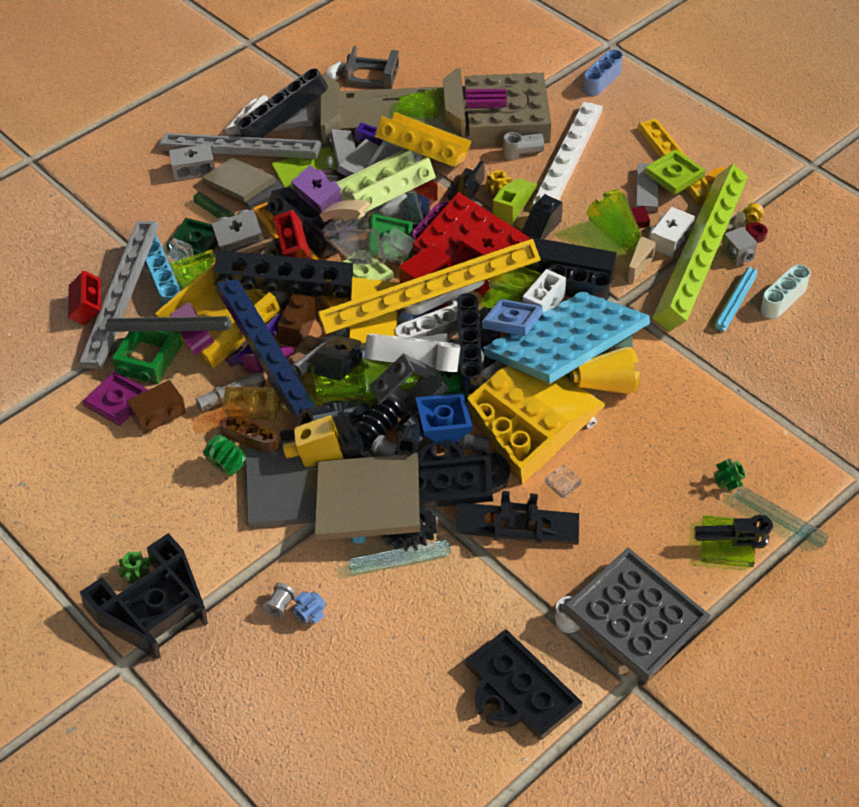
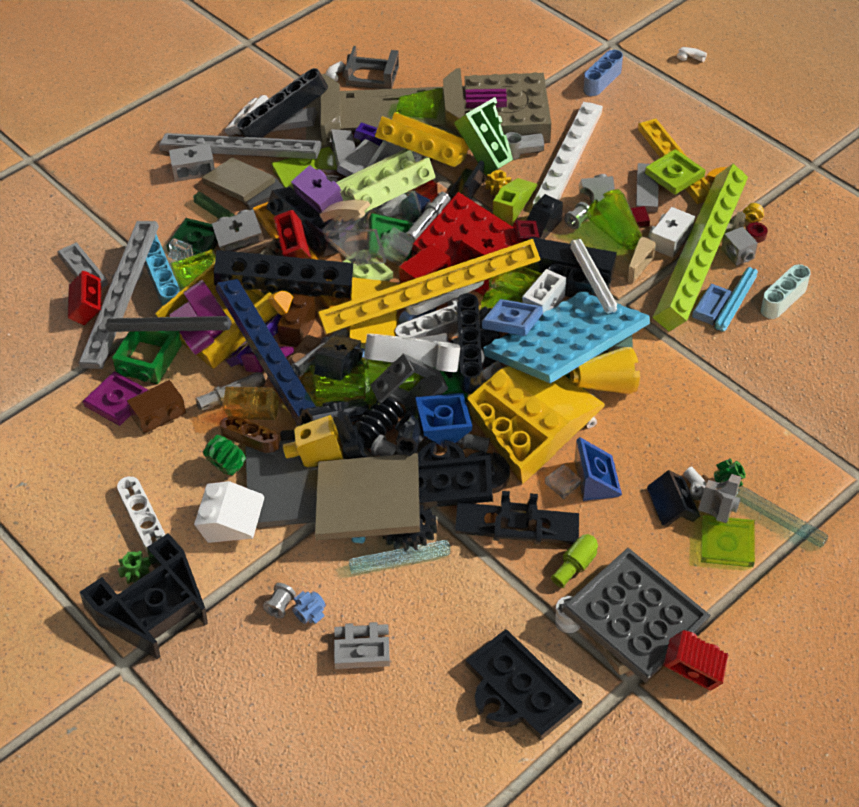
black connector [694,515,773,549] -> none
none -> light grey tile [57,242,108,288]
none -> white beam [117,476,165,553]
none -> magenta beam [183,280,232,339]
none -> white slope [194,481,264,543]
none -> light orange tile [268,291,293,315]
none -> light grey plate [334,622,390,669]
none -> light grey pin [404,192,450,244]
none -> bright green wedge [454,97,513,176]
none -> dark red tile [513,220,539,243]
none -> lime arm [551,534,598,588]
none -> light grey bush [564,202,592,229]
none -> white axle [570,239,617,314]
none -> blue slope [574,437,622,501]
none -> light grey brick [578,174,616,209]
none -> black panel [647,470,701,527]
none -> red brick [663,630,729,691]
none -> white arm [677,47,707,62]
none -> white arm [683,467,707,500]
none -> medium blue tile [692,283,732,325]
none -> light grey brick [698,474,742,523]

